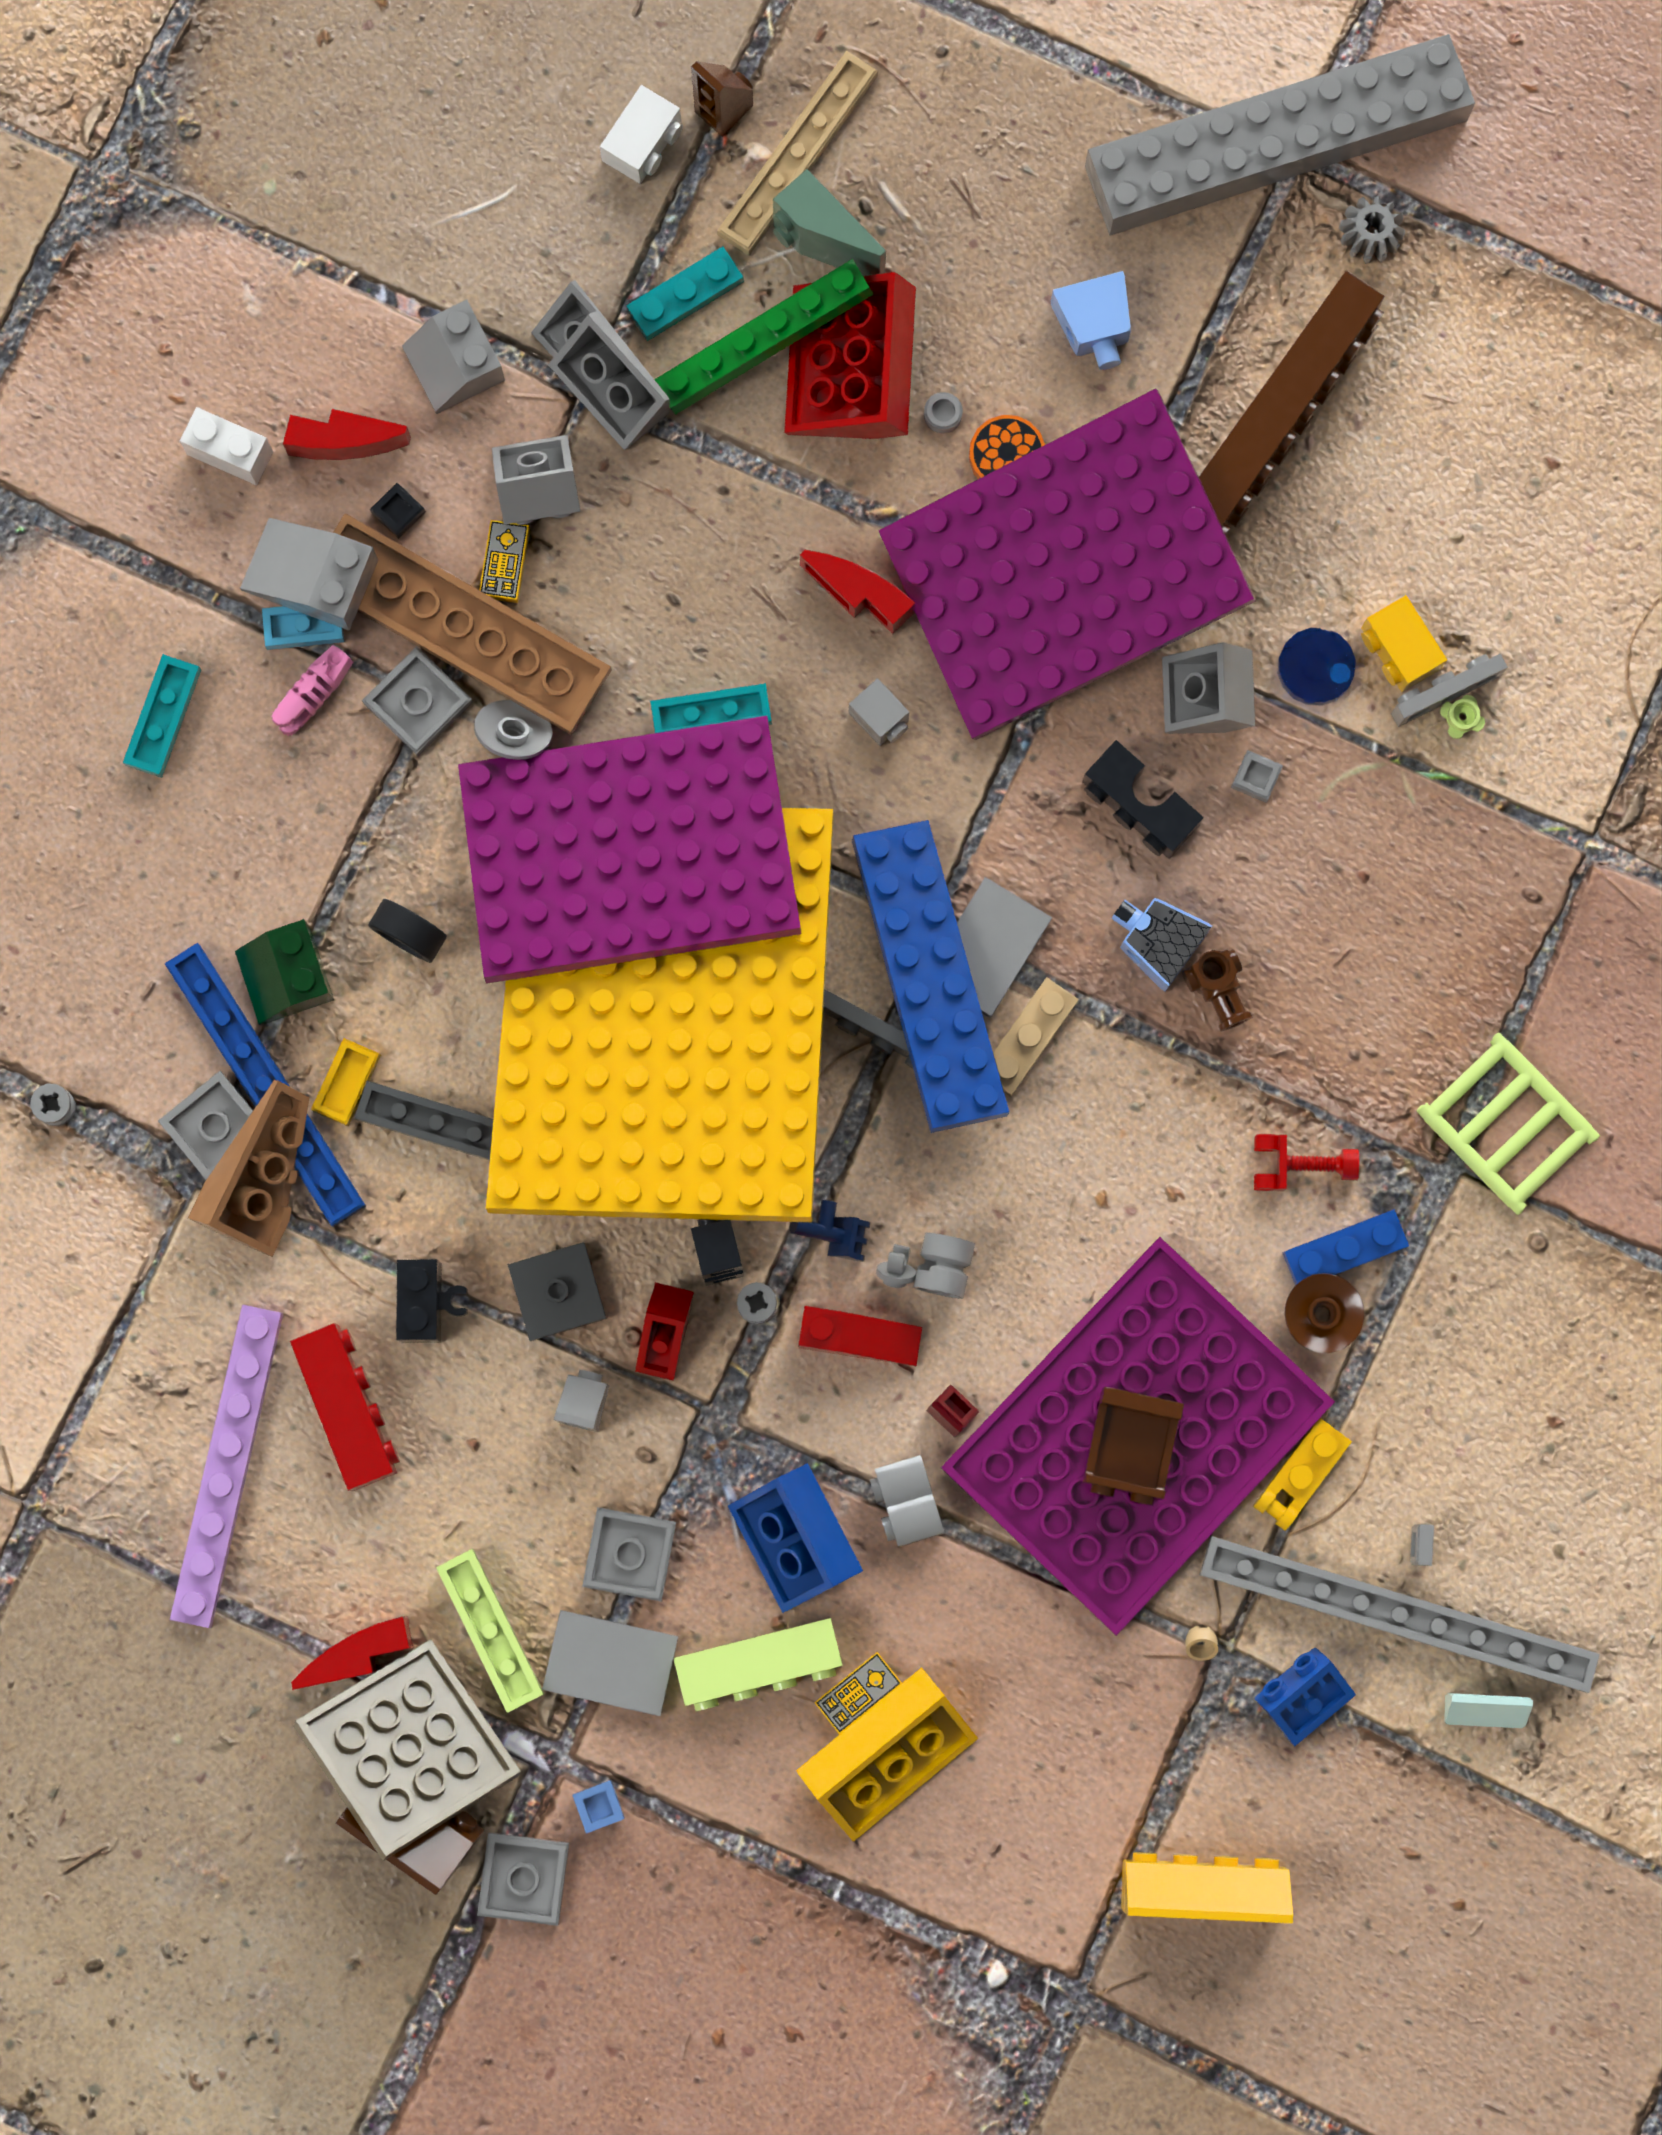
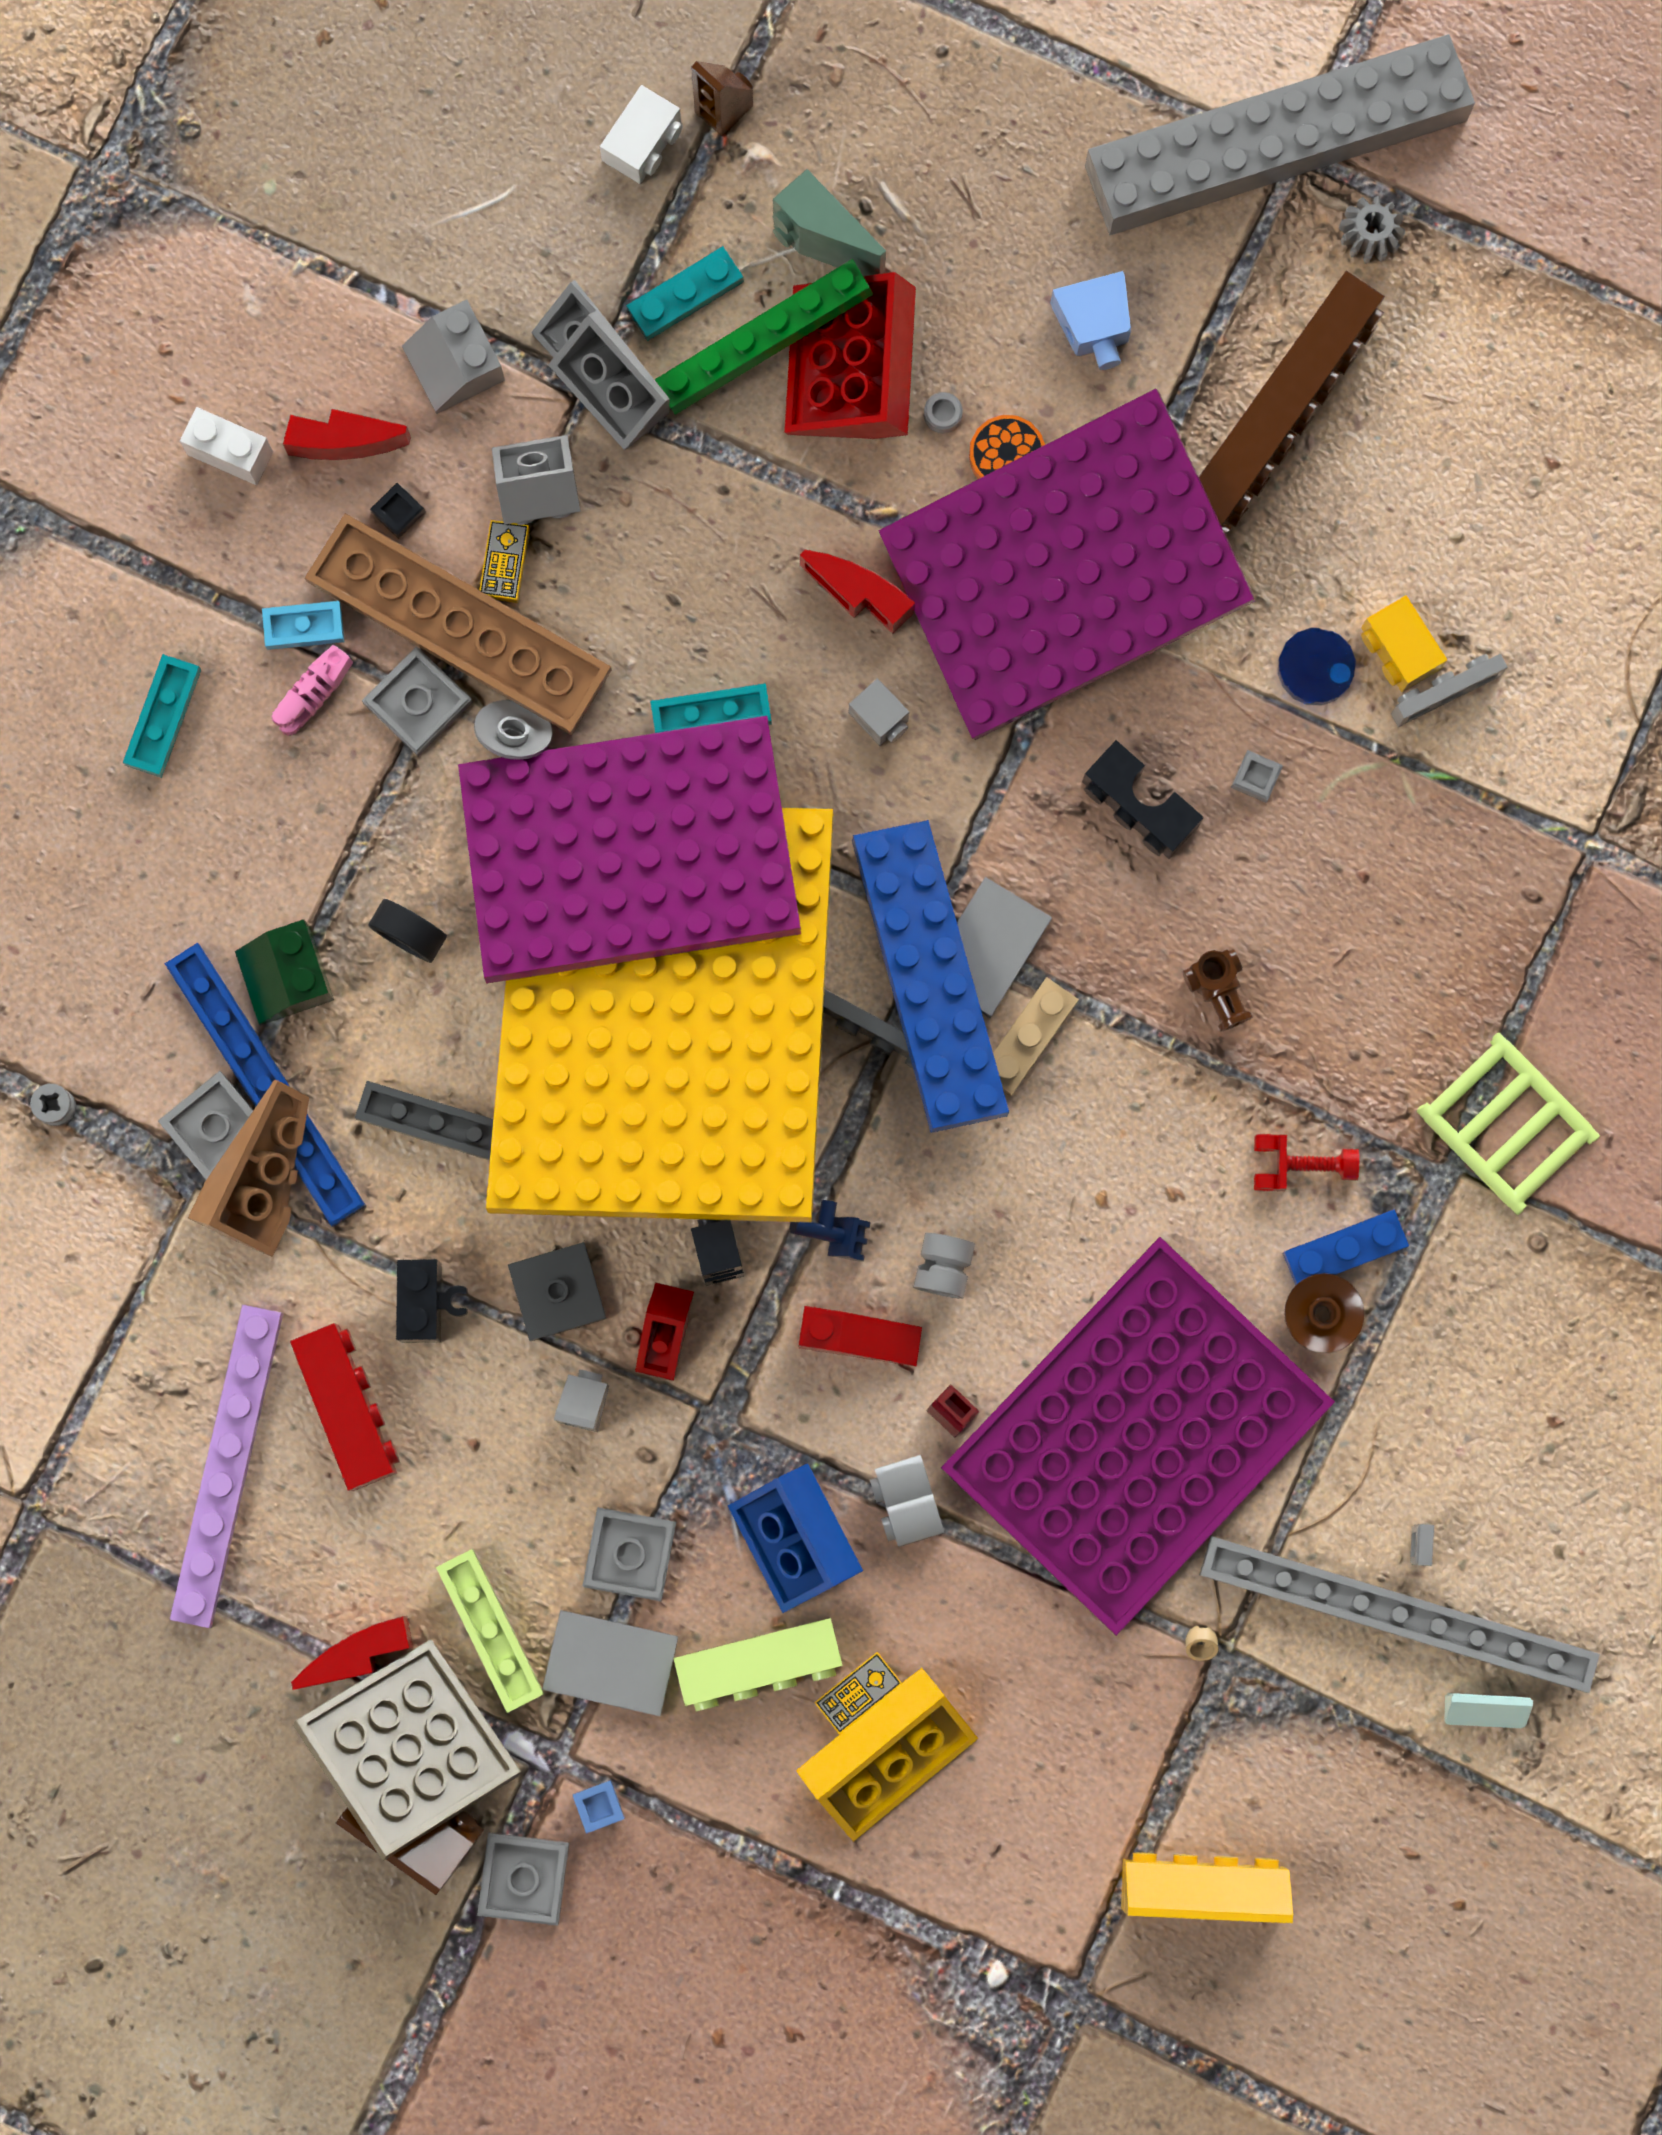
light grey slope [240,518,378,631] -> none
yellow tile [311,1038,381,1126] -> none
tan tile [717,50,878,256] -> none
light grey wheel [737,1282,777,1324] -> none
light grey plate [876,1244,916,1288] -> none
reddish brown panel [1082,1386,1184,1506] -> none
torso [1111,898,1212,992] -> none
light grey slope [1162,642,1255,734] -> none
yellow plate [1253,1418,1352,1531] -> none
blue bracket [1255,1648,1356,1747] -> none
yellowish green plate [1440,695,1485,739] -> none

